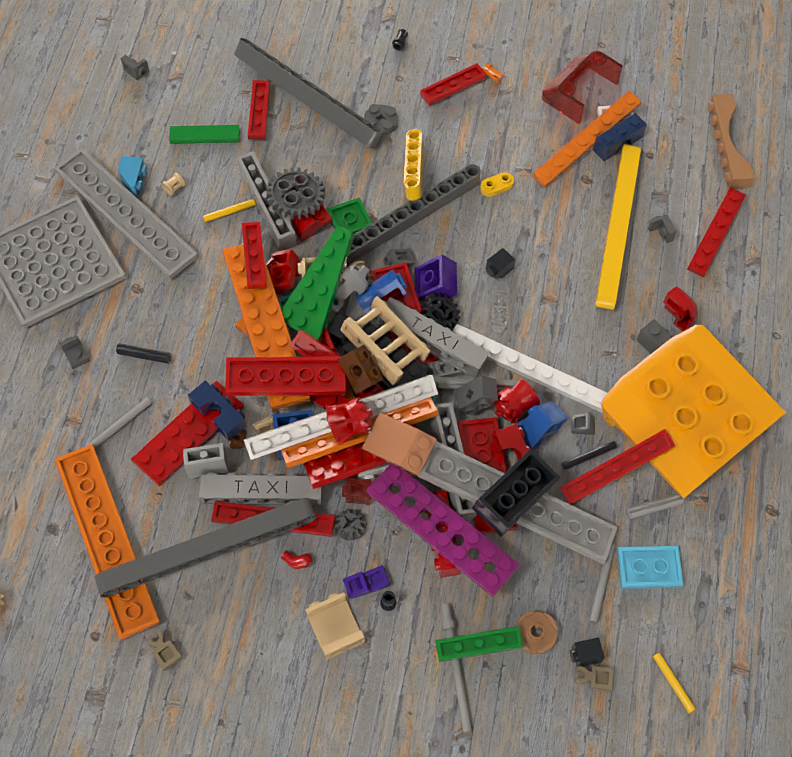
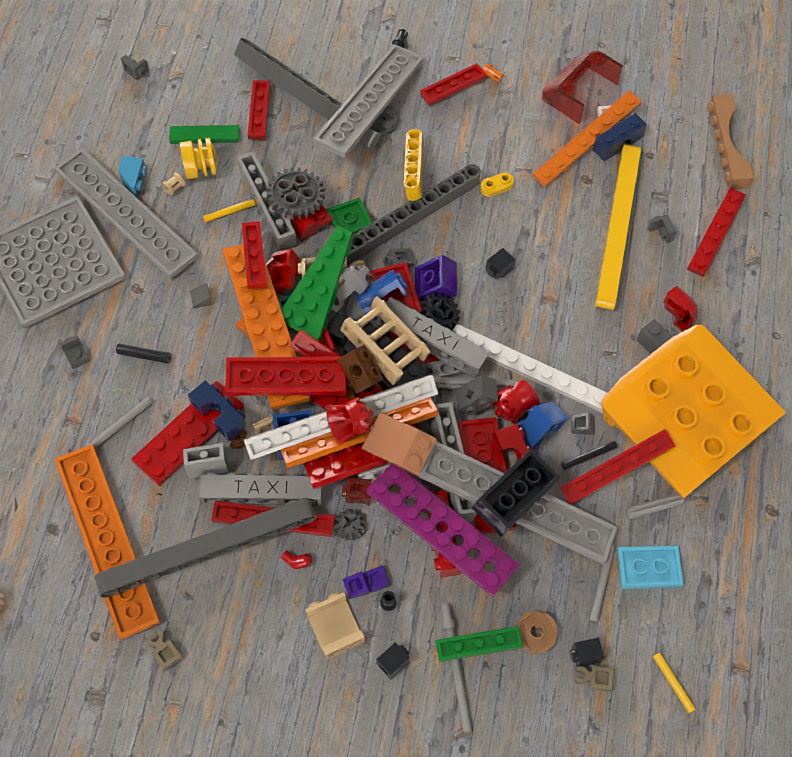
none -> yellow wheel [180,138,217,180]
none -> dark grey slope [190,283,212,308]
none -> light grey plate [313,44,423,158]
none -> black brick [376,642,410,680]

